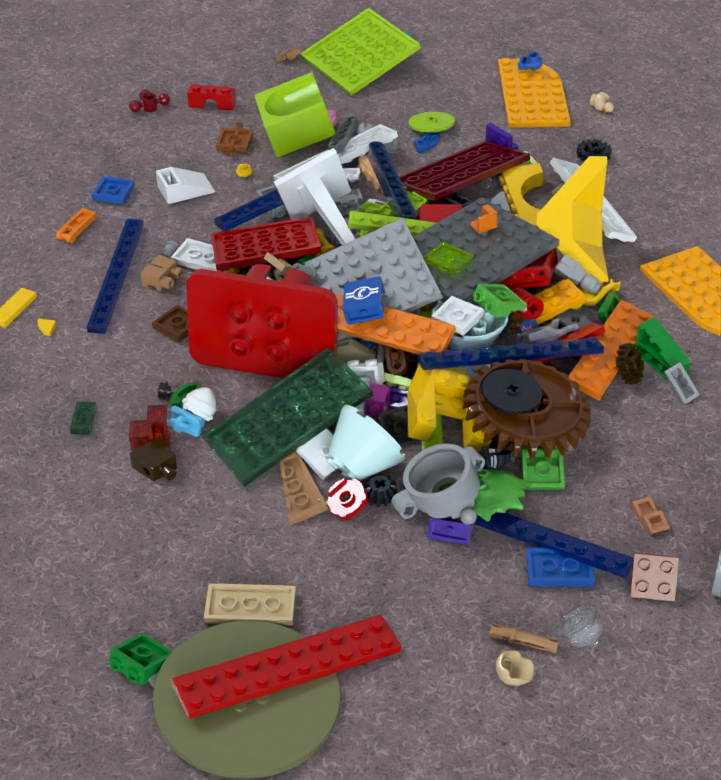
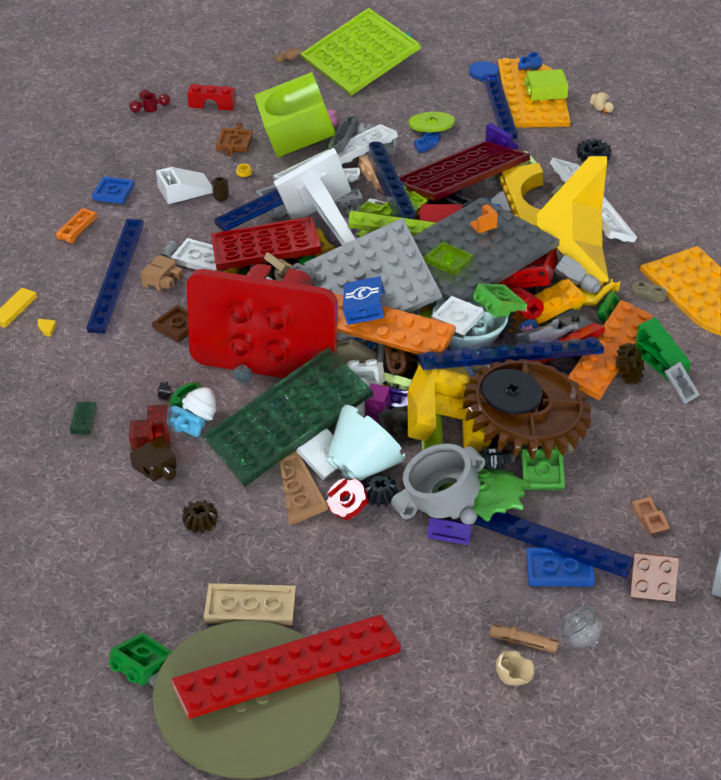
none -> dark brown gear [182,500,218,534]
none -> dark brown brick [212,177,229,202]
none -> clear light blue plate [234,365,252,382]
none -> blue tile [469,61,498,81]
none -> clear blue plate [483,74,518,139]
none -> lime brick [524,69,569,101]
none -> dark tan plate [631,281,667,302]

